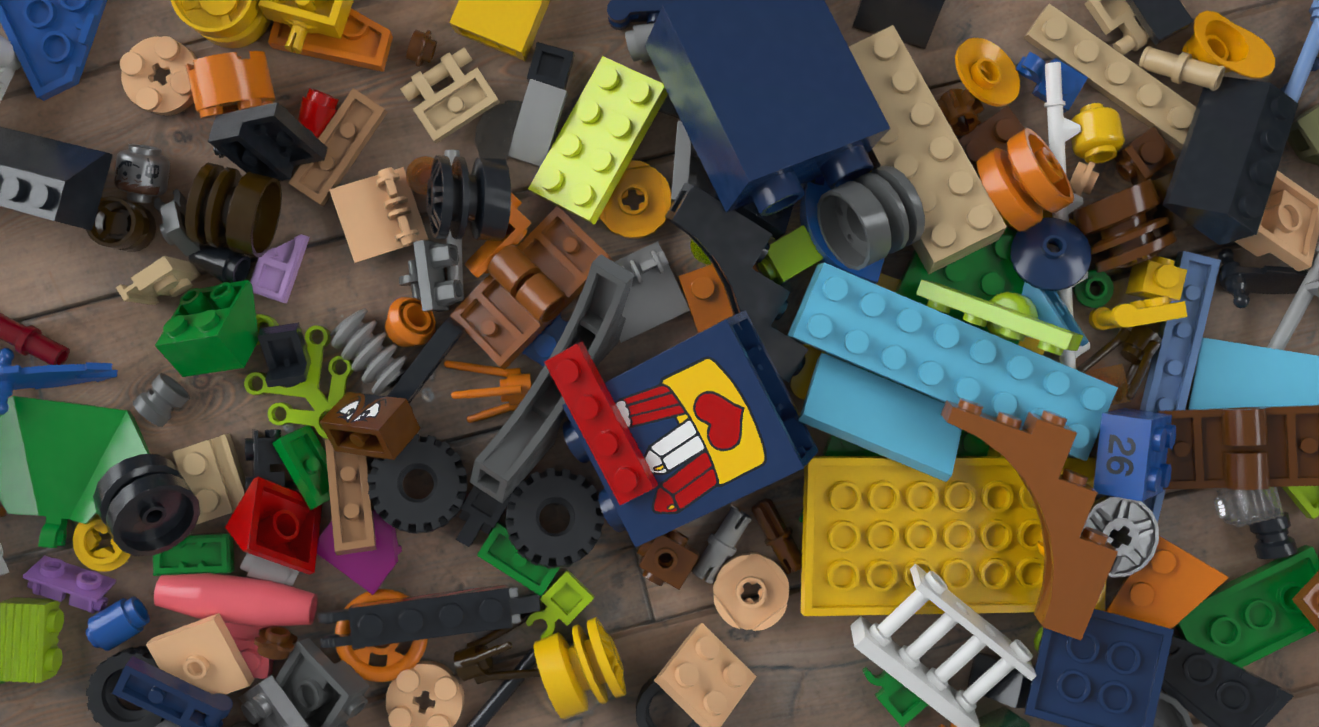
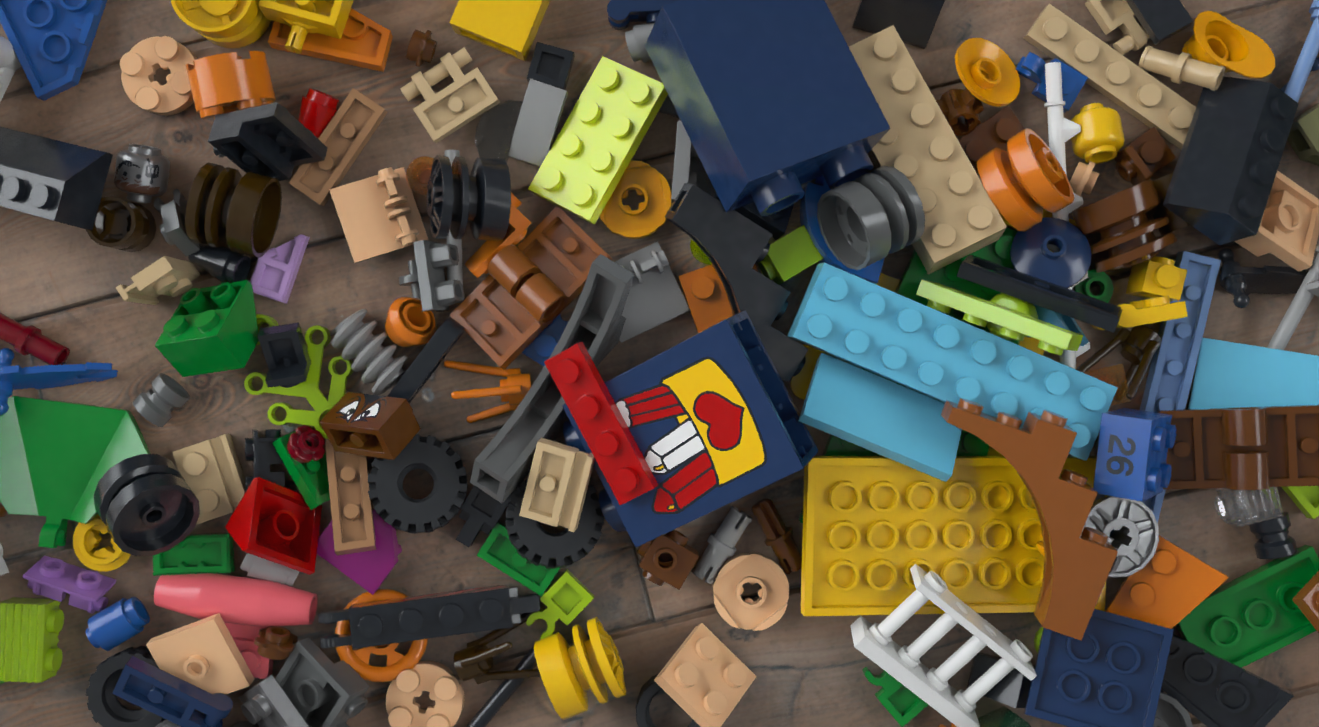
none -> dark red plate [287,425,325,463]
none -> tan plate [519,437,595,532]
none -> black tile [957,254,1123,333]

